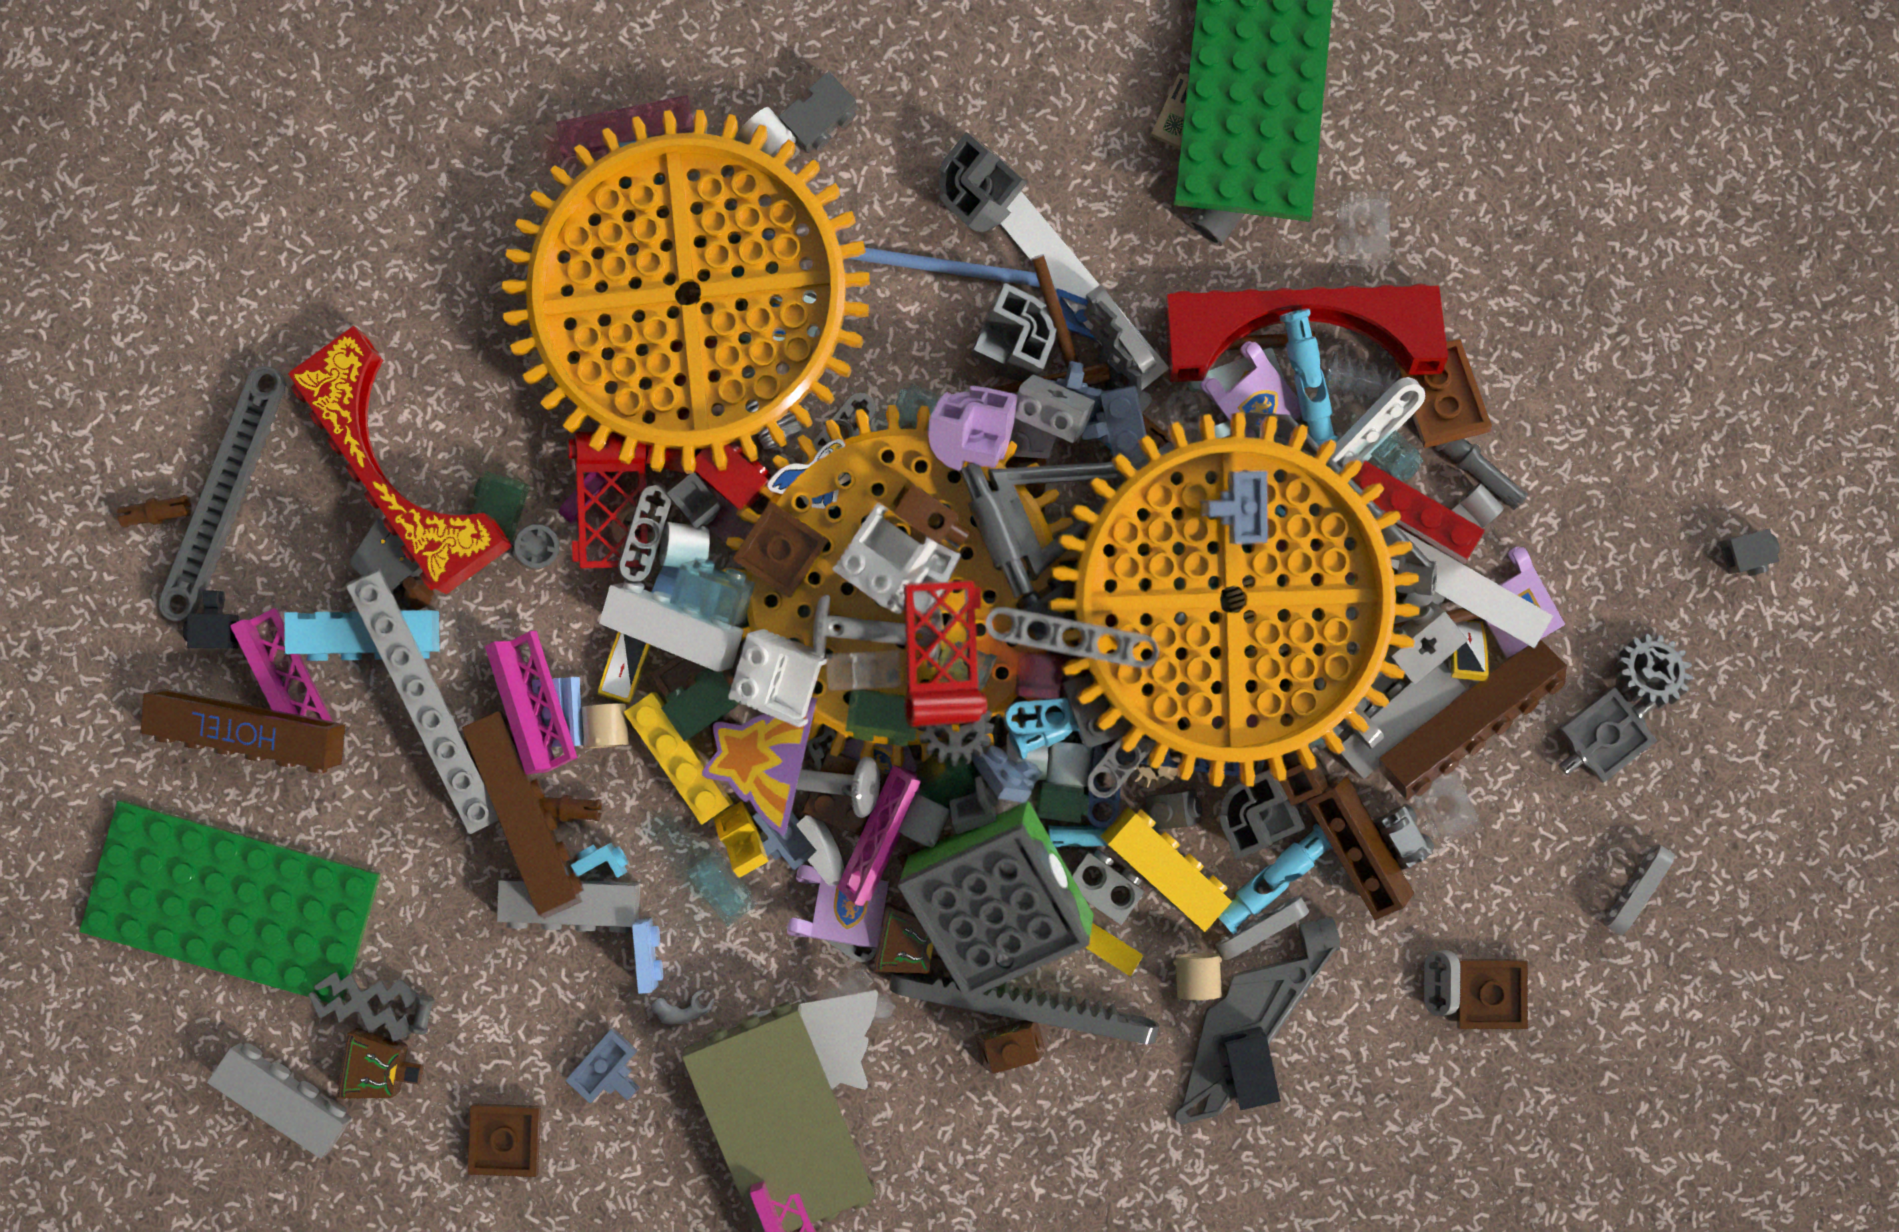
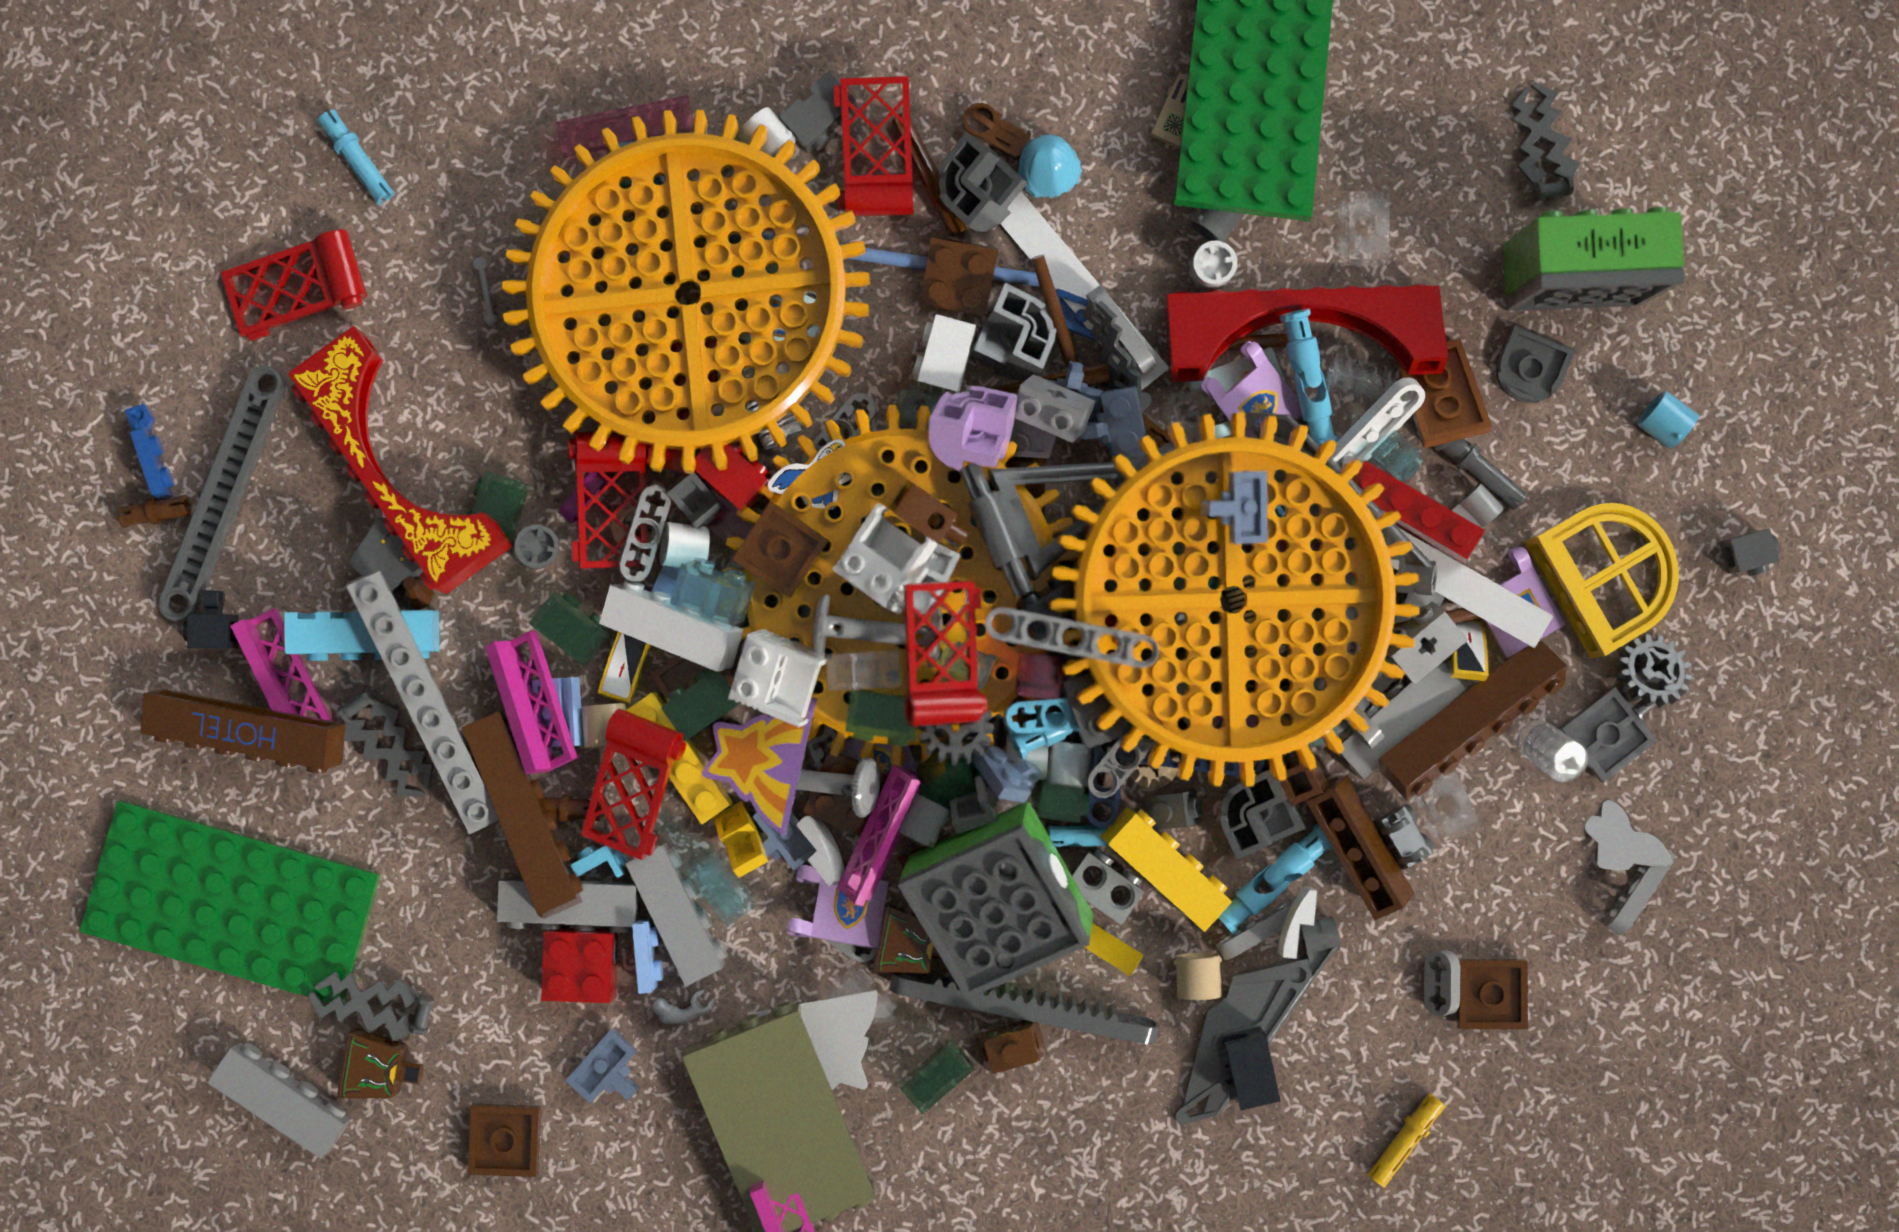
none -> blue hinge [125,404,175,500]
none -> red piece [220,229,368,341]
none -> medium azure pin [317,109,395,205]
none -> dark grey piece [338,688,434,797]
none -> light grey hinge [473,257,498,326]
none -> clear green brick [529,591,613,666]
none -> red brick [541,928,618,1003]
none -> red piece [581,708,686,860]
none -> light grey brick [625,843,728,987]
none -> red piece [834,76,914,217]
none -> reddish brown axle [892,113,967,237]
none -> clear green brick [900,1037,975,1115]
none -> white brick [913,314,976,396]
none -> reddish brown plate [919,236,999,317]
none -> reddish brown piece [963,103,1031,160]
none -> medium azure hair [1018,134,1082,198]
none -> white piece [1189,241,1237,291]
none -> white slope [1277,887,1317,959]
none -> yellow pin [1367,1092,1447,1188]
none -> dark grey tile [1496,325,1575,403]
none -> bright green piece [1503,207,1685,311]
none -> dark grey piece [1511,82,1580,201]
none -> clear piece [1517,719,1588,782]
none -> yellow window [1524,503,1679,659]
none -> white sticker [1585,800,1671,871]
none -> medium azure piece [1637,390,1699,449]

